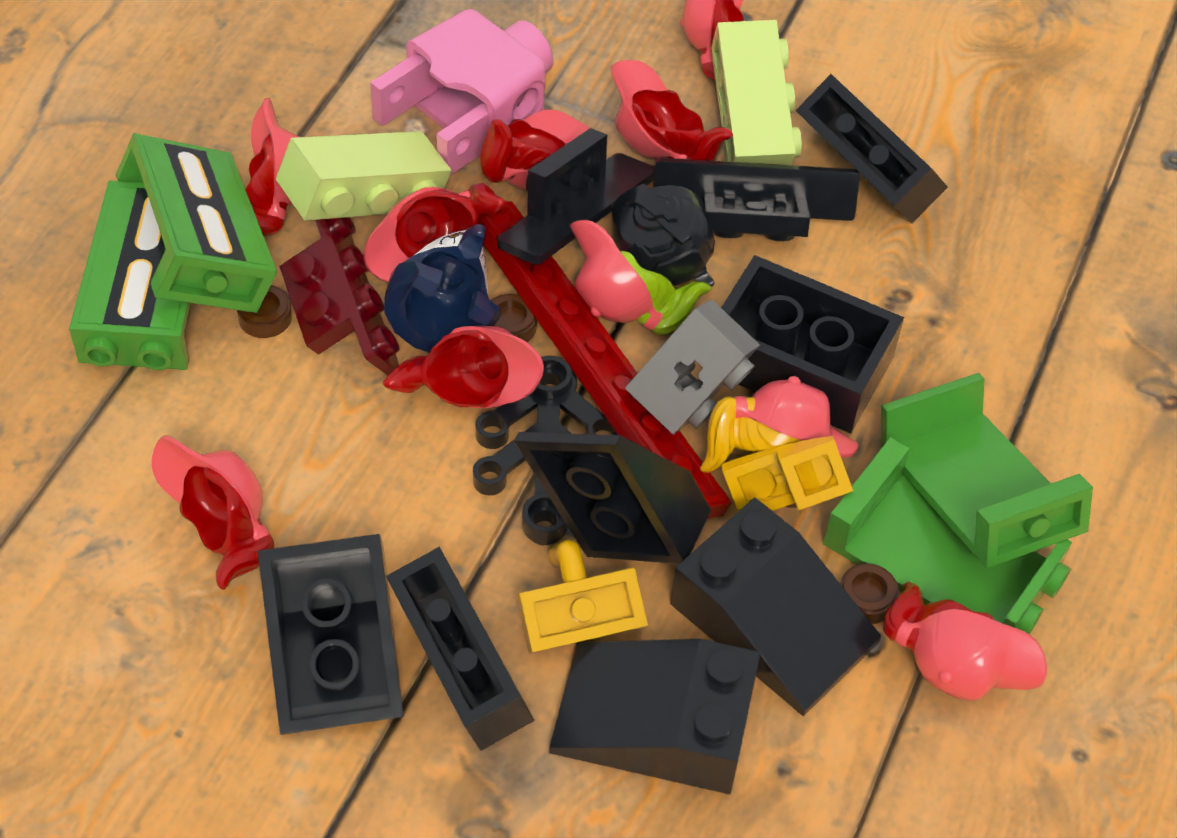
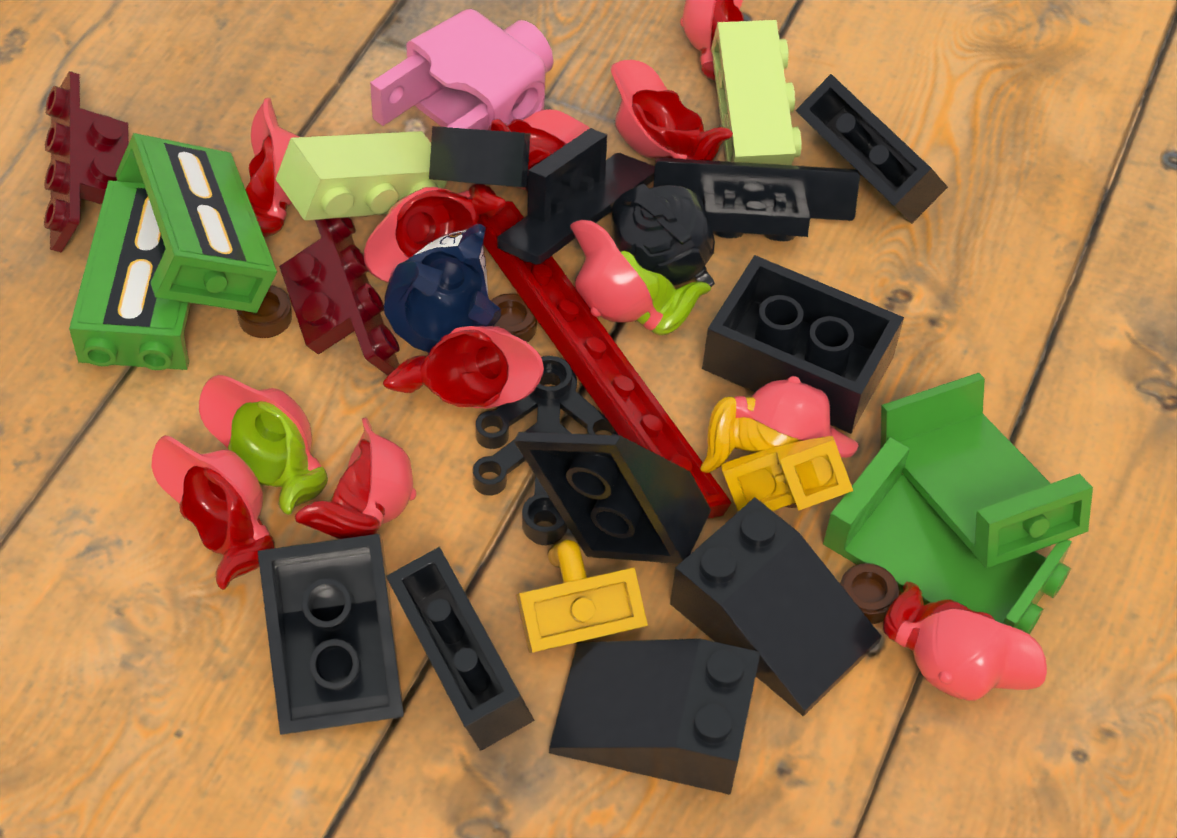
light grey brick [625,299,760,435] -> none
none -> dark red bracket [44,71,129,252]
none -> lime hair [199,375,328,515]
none -> hair [295,417,416,539]
none -> black slope [429,126,531,187]

